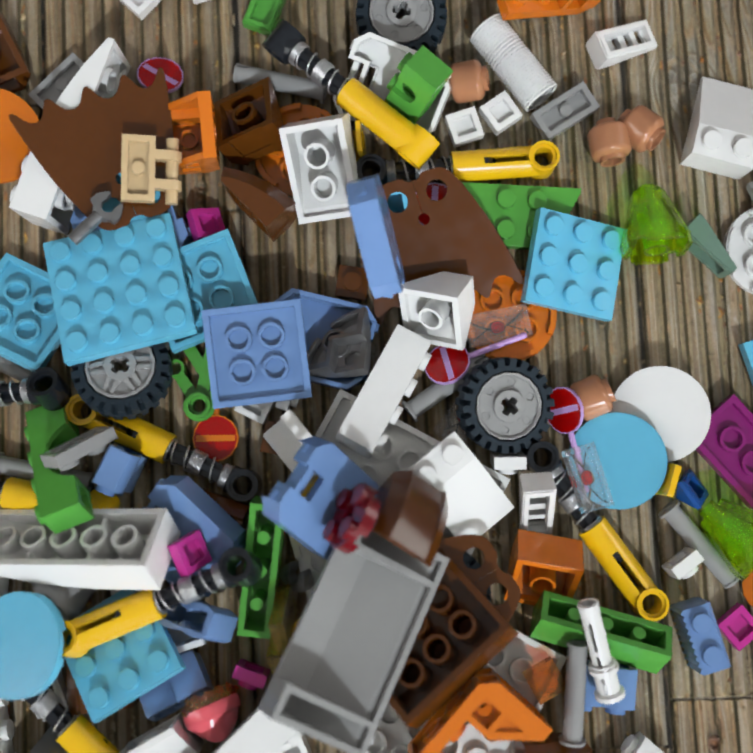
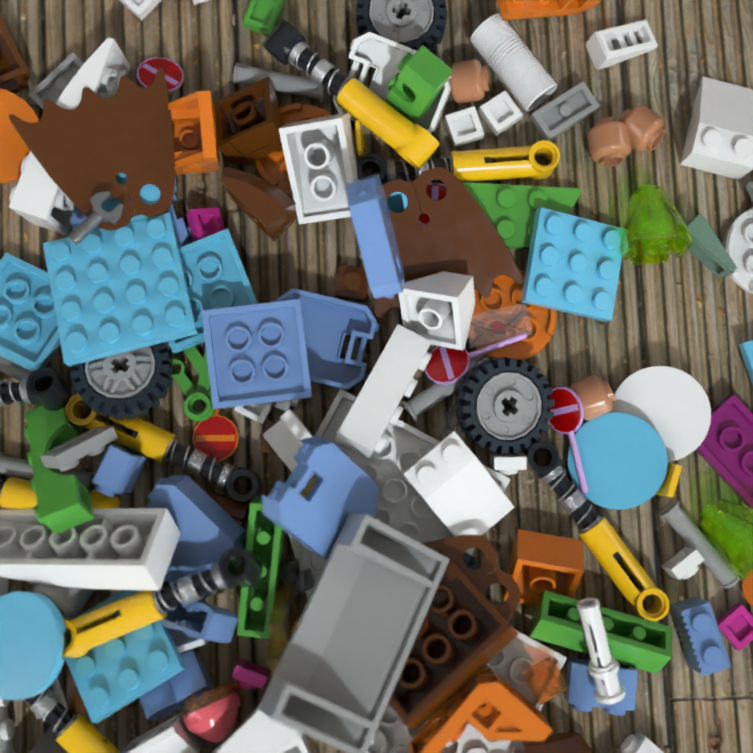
tan plate [121,133,182,205] -> none
dark pink plate [167,529,212,577] -> none
flat silver brick [307,307,371,378] -> none
dark red plate [323,483,381,554] -> none
reddish brown slope [372,470,448,567] -> none
white slope [519,472,557,534] -> none
light grey pin [559,640,588,748] -> none
clear tile [561,442,615,514] -> none
blue slope [676,469,709,509] -> none

